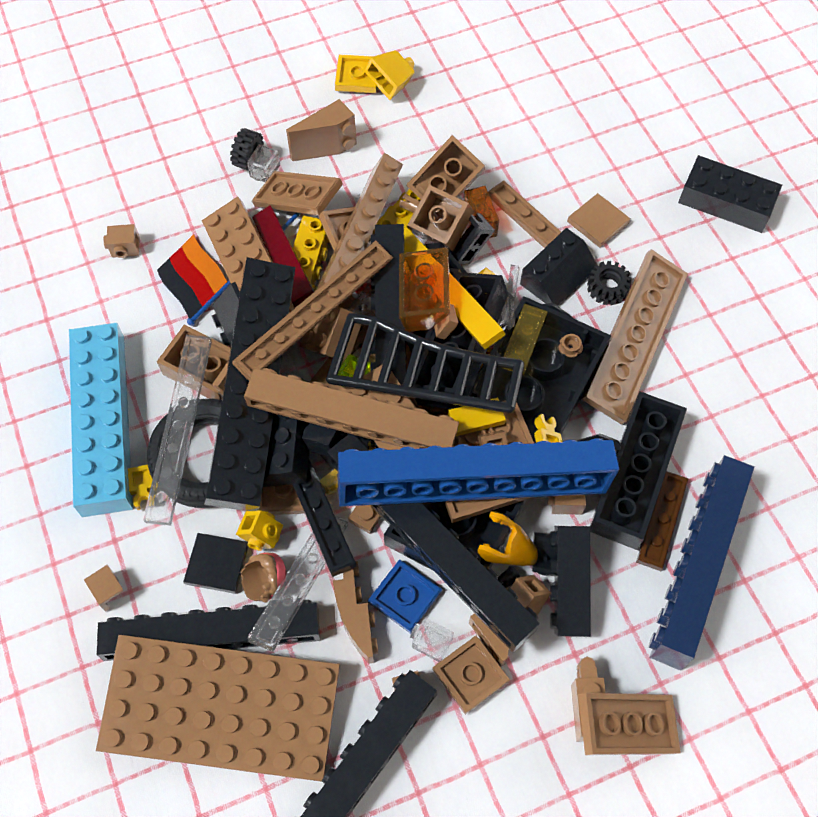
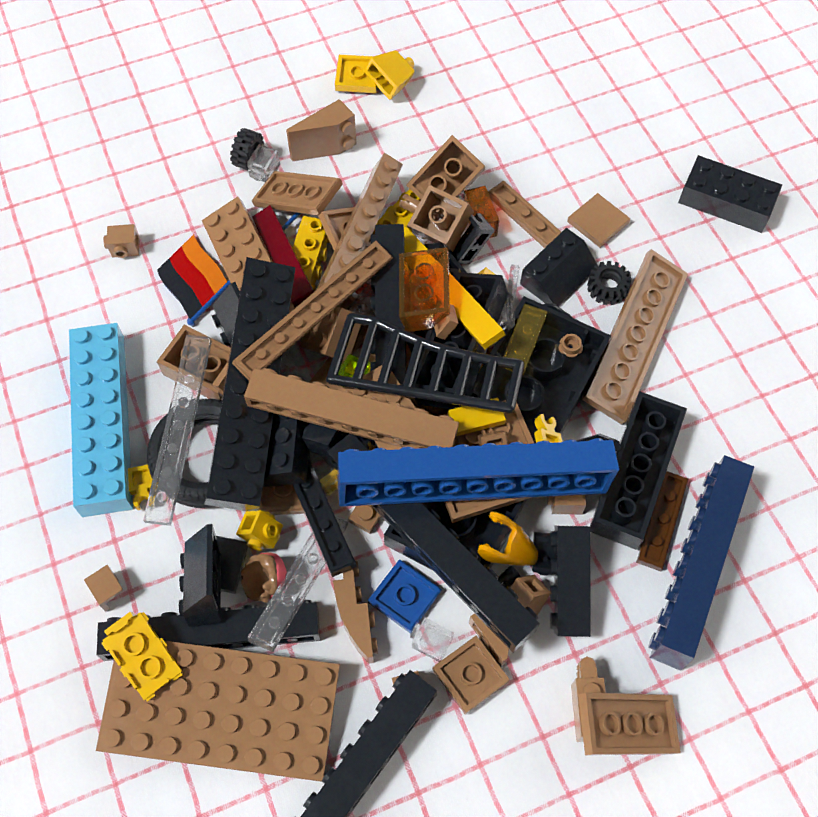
none -> yellow piece [102,612,183,701]
none -> black slope [178,524,221,626]

